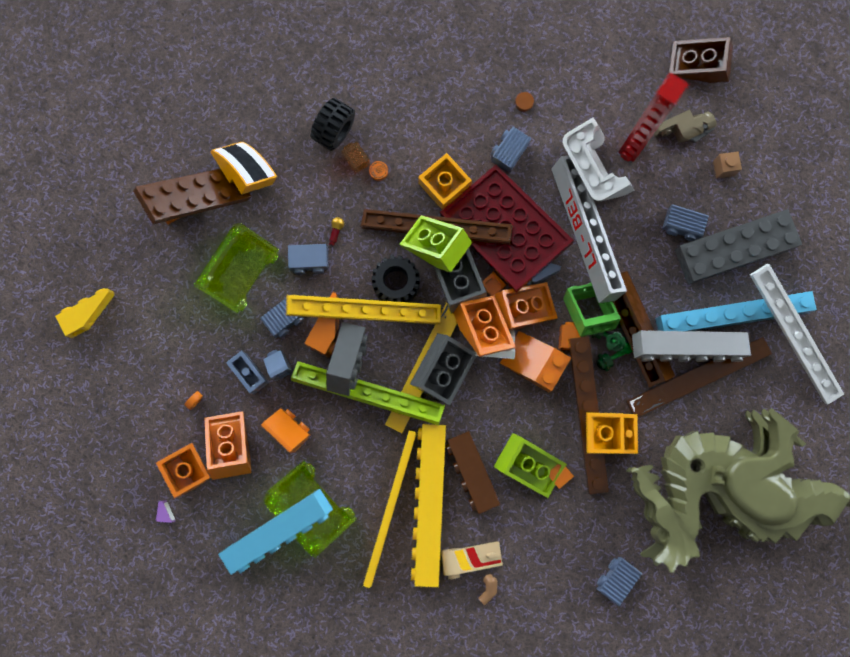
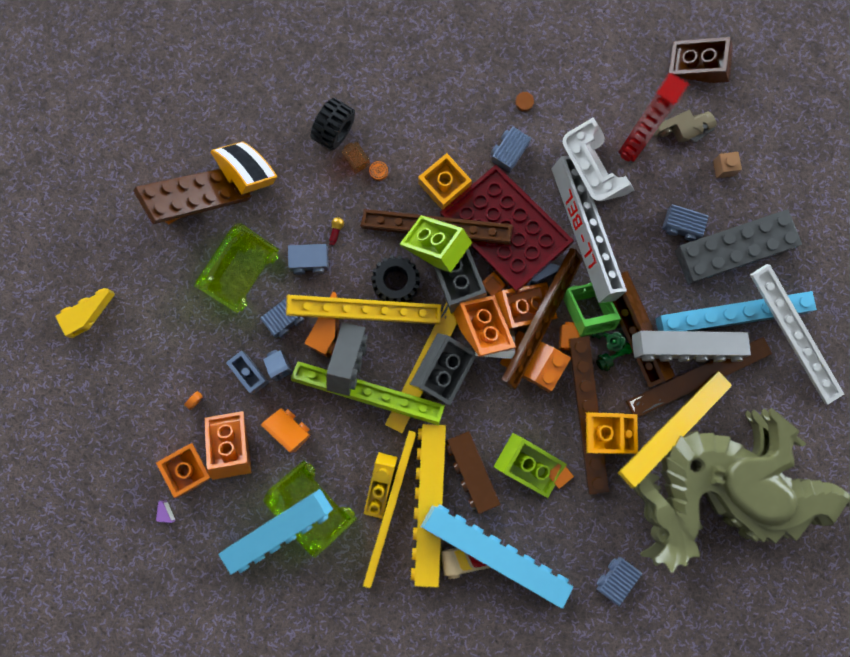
medium nougat arm [478,574,497,606] -> none
none -> yellow slope [364,452,398,519]
none -> medium azure brick [420,504,573,609]
none -> reddish brown tile [501,248,583,390]
none -> yellow tile [618,371,732,488]

